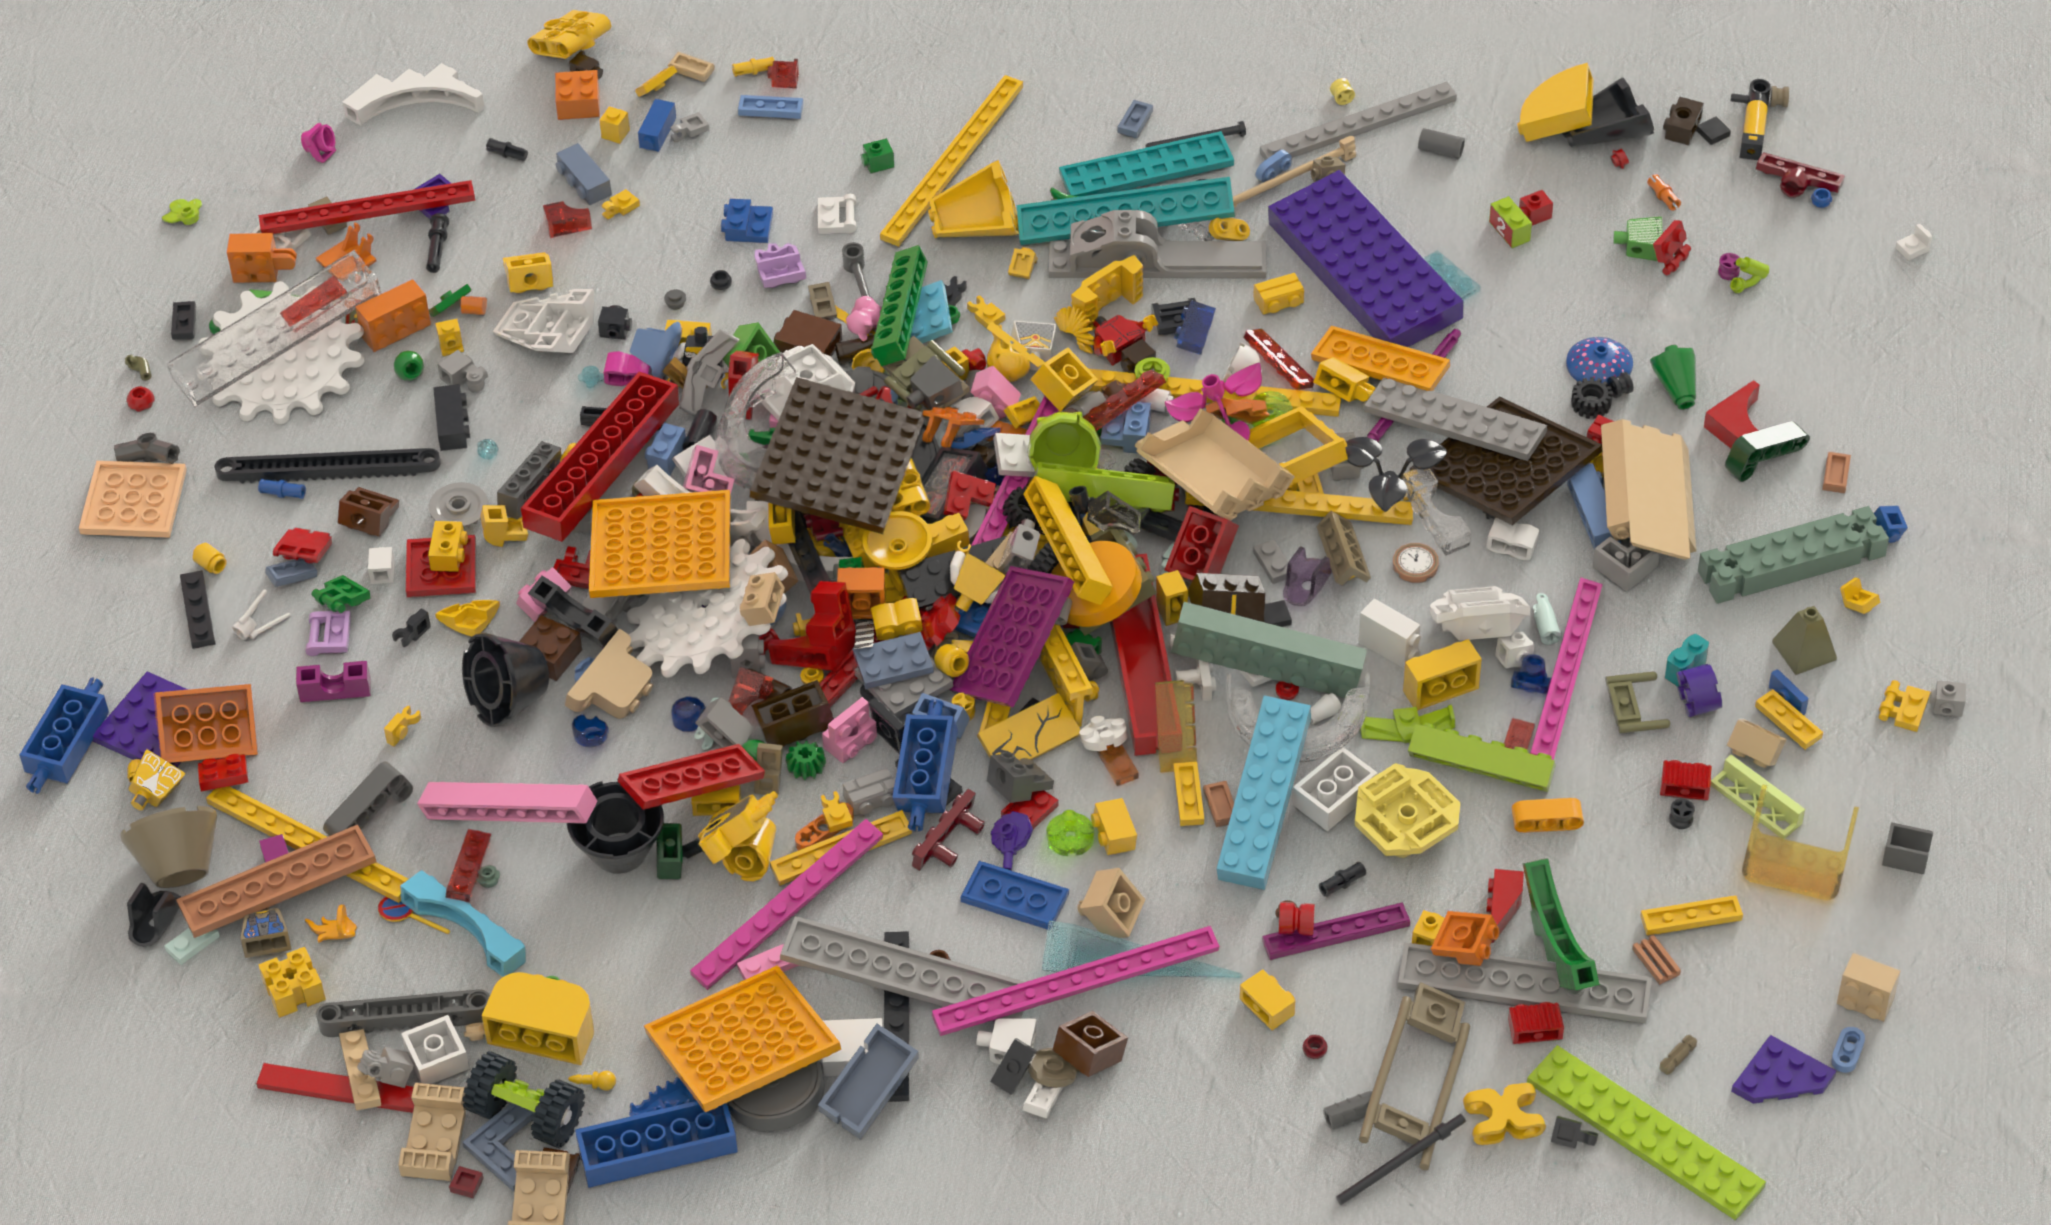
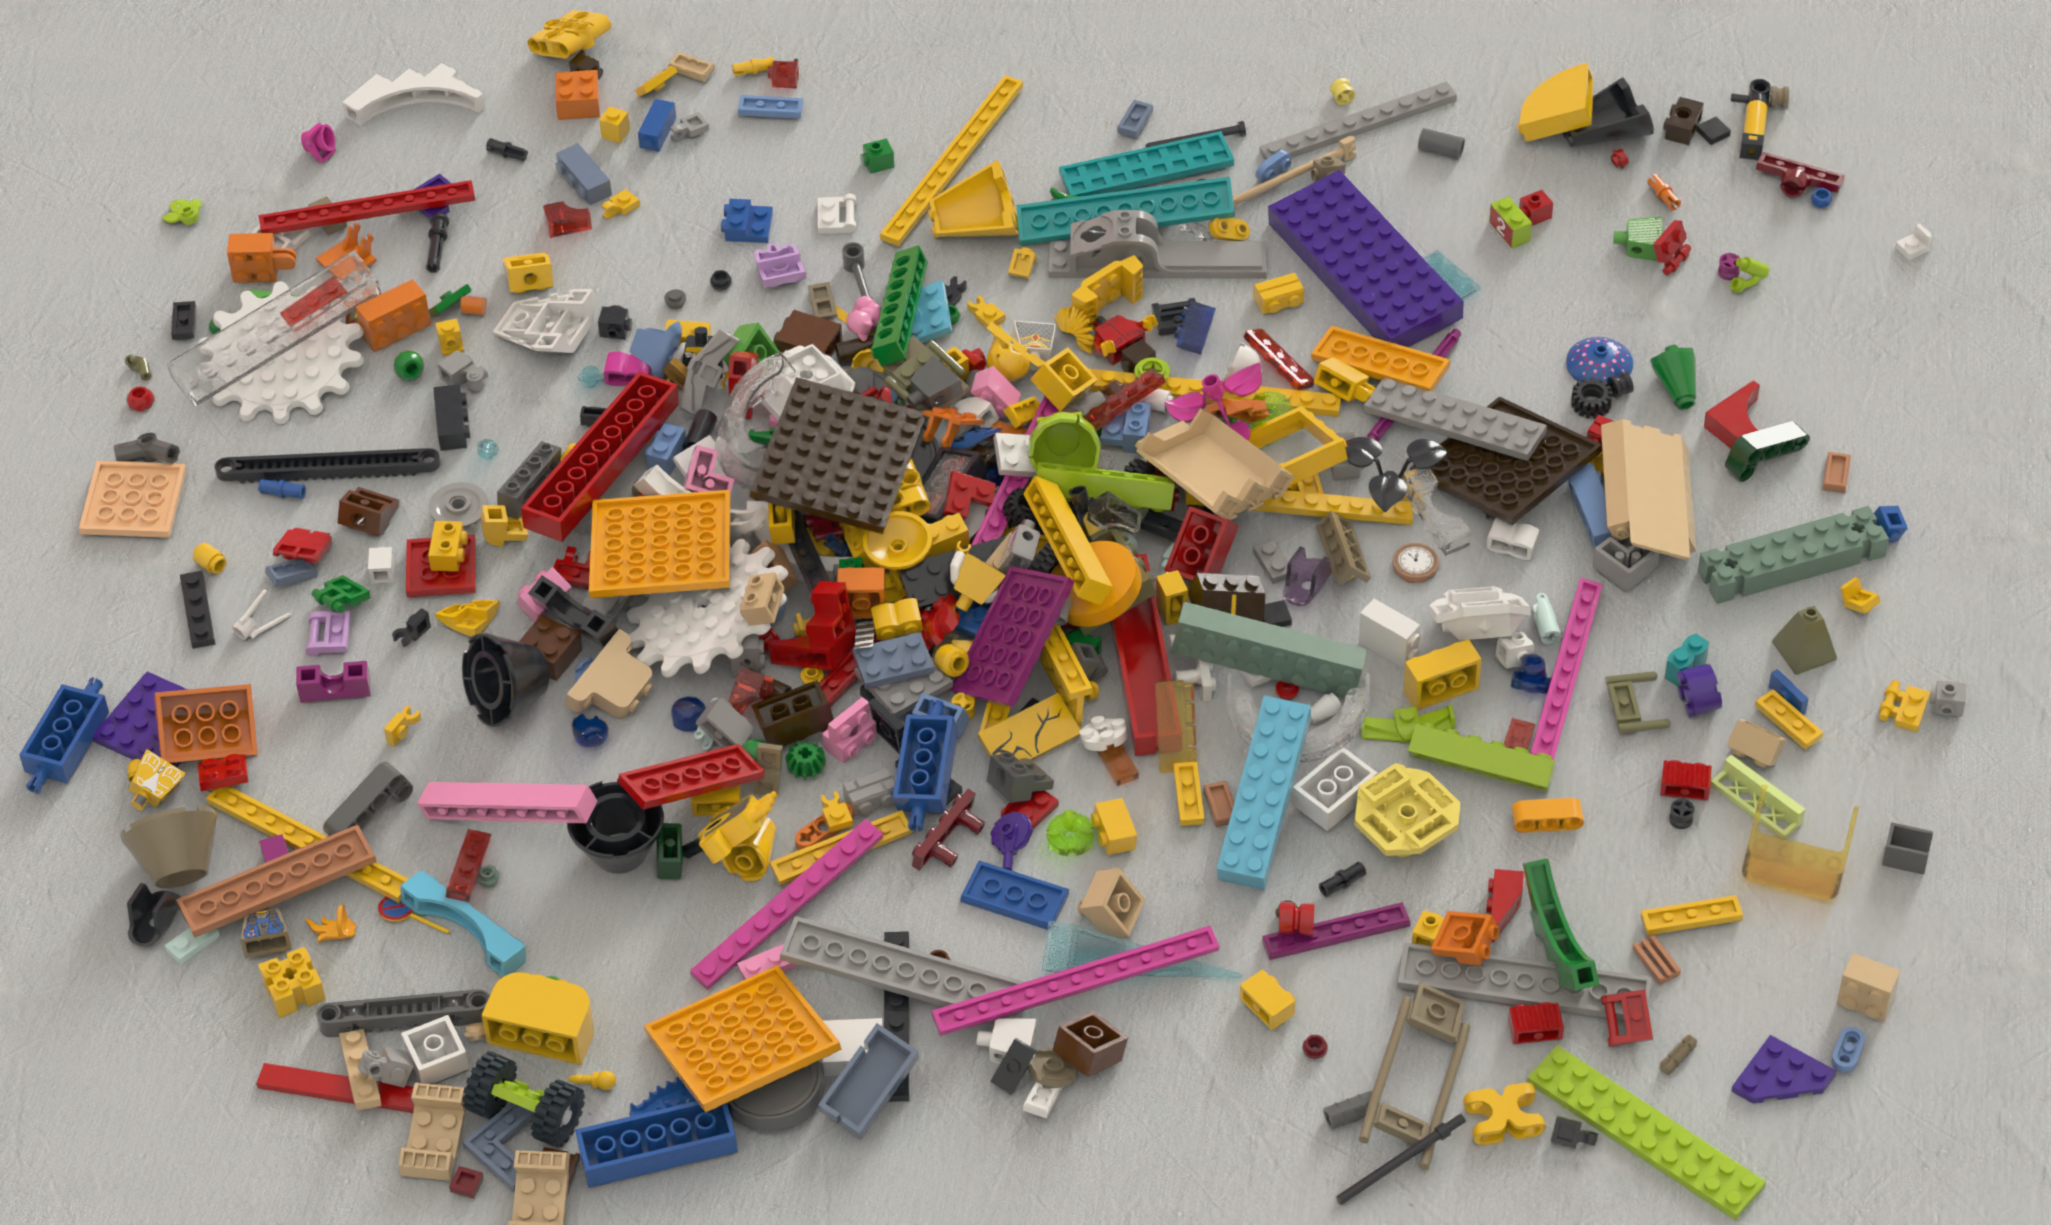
none -> red plate [1600,989,1653,1047]

